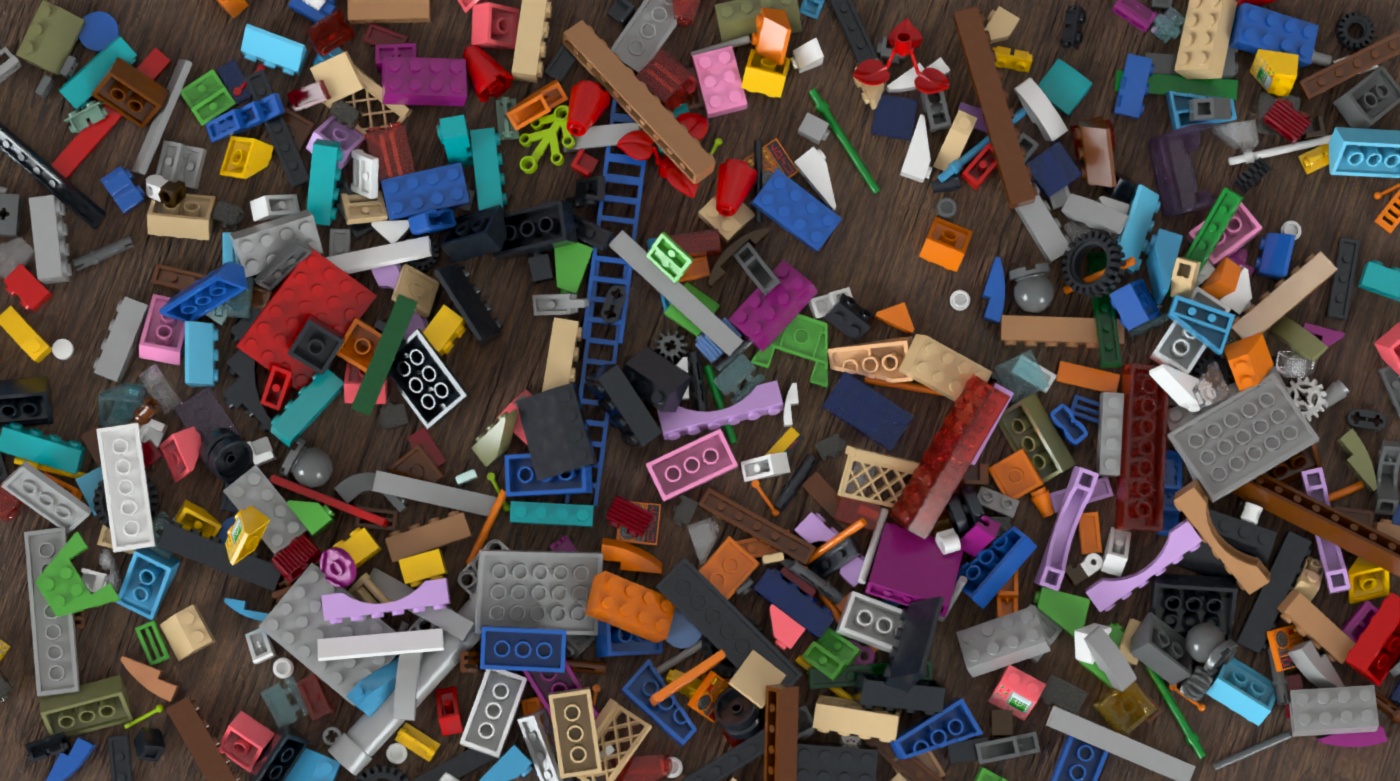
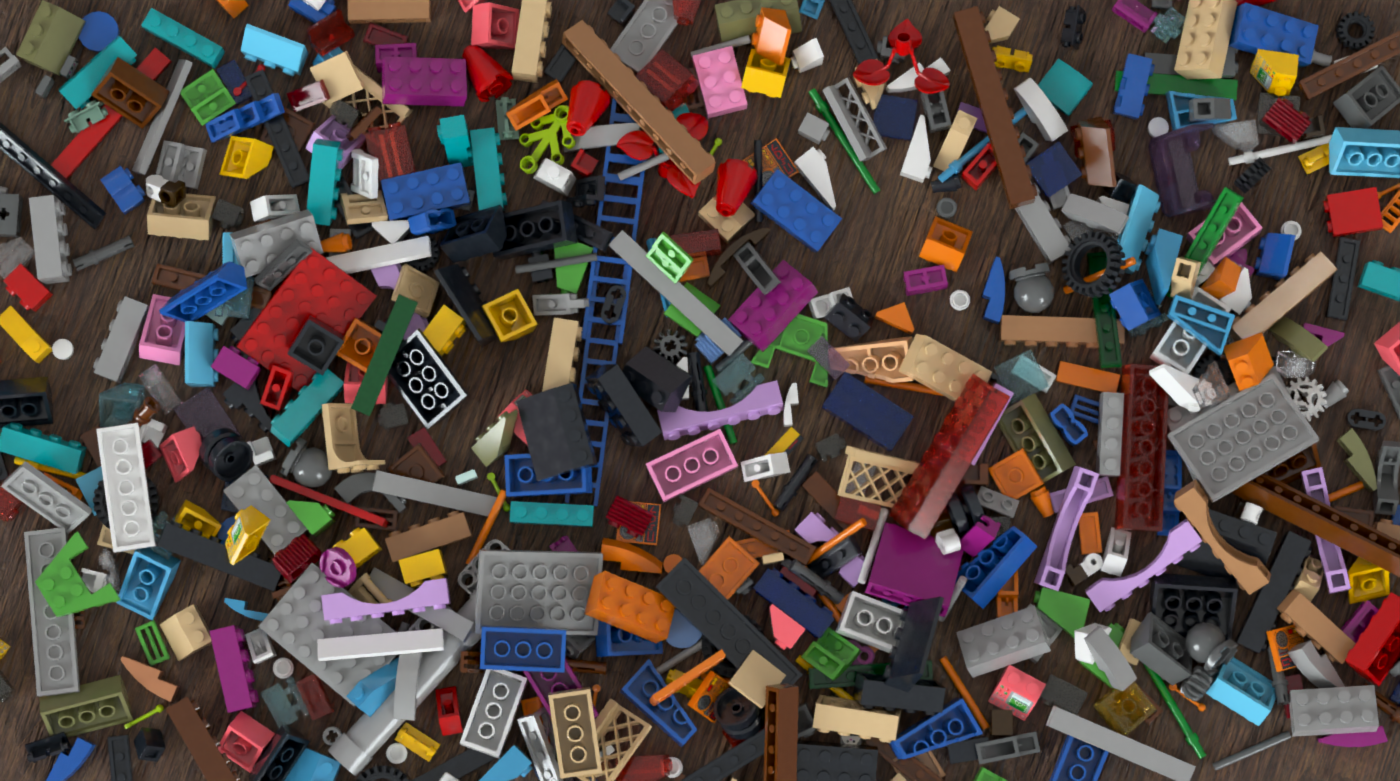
none -> teal brick [141,8,225,69]
none -> magenta brick [209,625,260,713]
none -> magenta brick [211,346,261,390]
none -> orange cone [320,232,352,252]
none -> tan bracket [322,403,385,474]
none -> reddish brown tile [346,106,383,142]
none -> yellow slope [482,289,537,342]
none -> dark grey bar [515,253,598,274]
none -> white torso [533,158,577,197]
none -> light grey bar [617,153,670,181]
none -> orange tile [663,554,682,573]
none -> clear purple tile [807,336,850,380]
none -> light grey fence [822,77,887,162]
none -> magenta hinge [903,265,948,296]
none -> orange bar [939,656,990,730]
none -> white tile [1147,117,1169,139]
none -> red brick [1323,187,1383,237]

